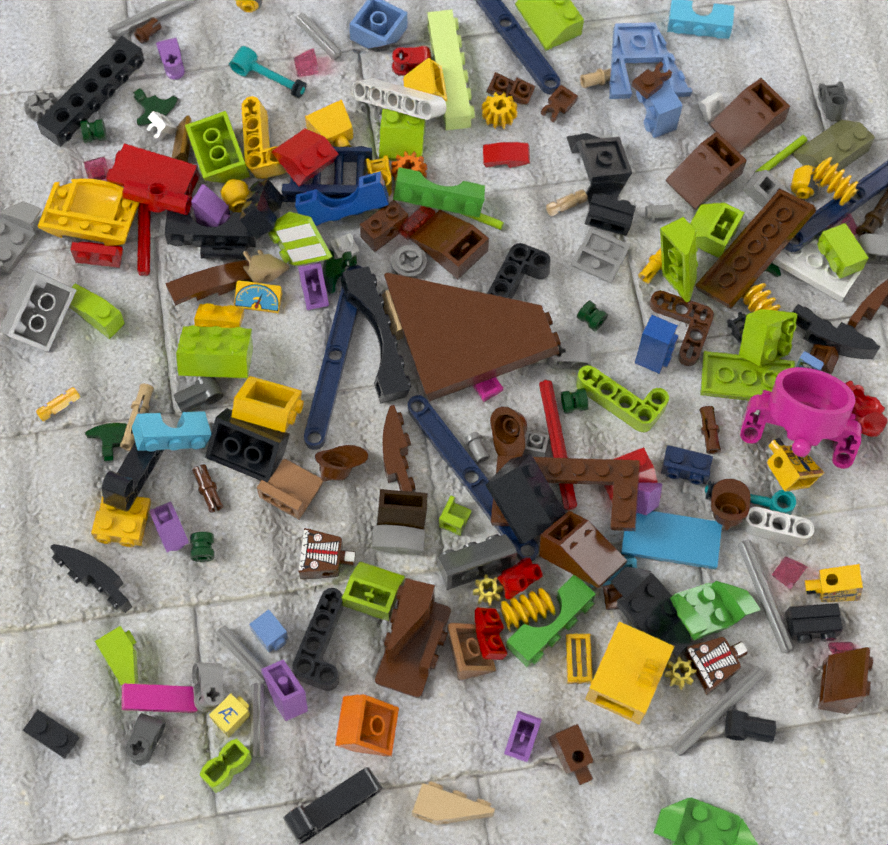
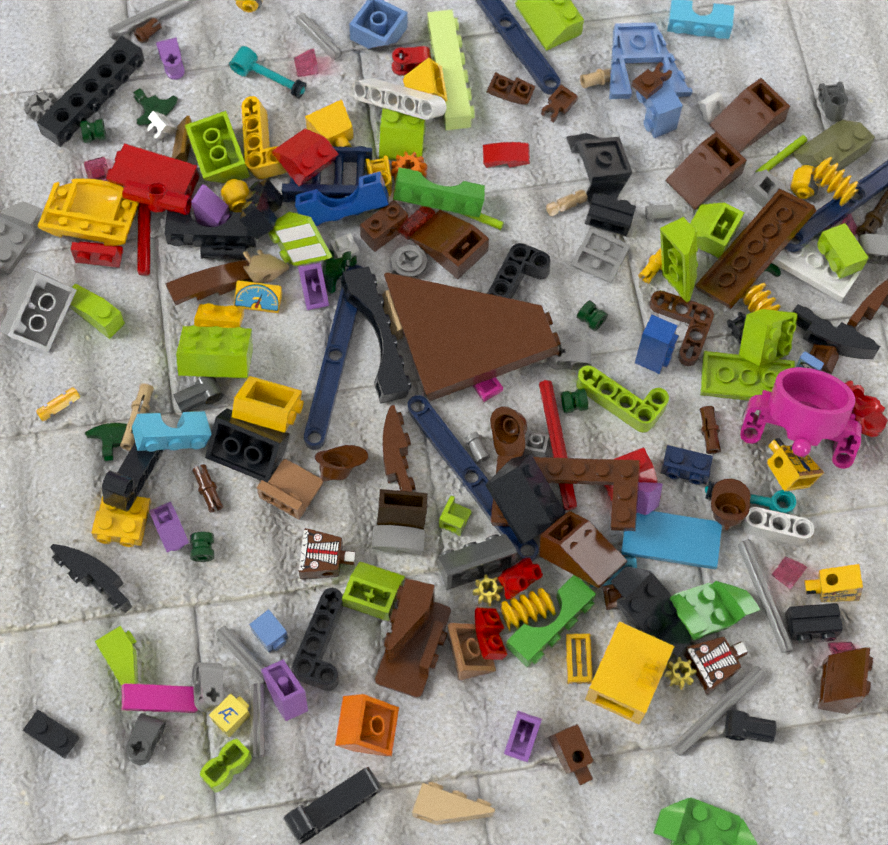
yellow gear [482,92,517,129] -> none

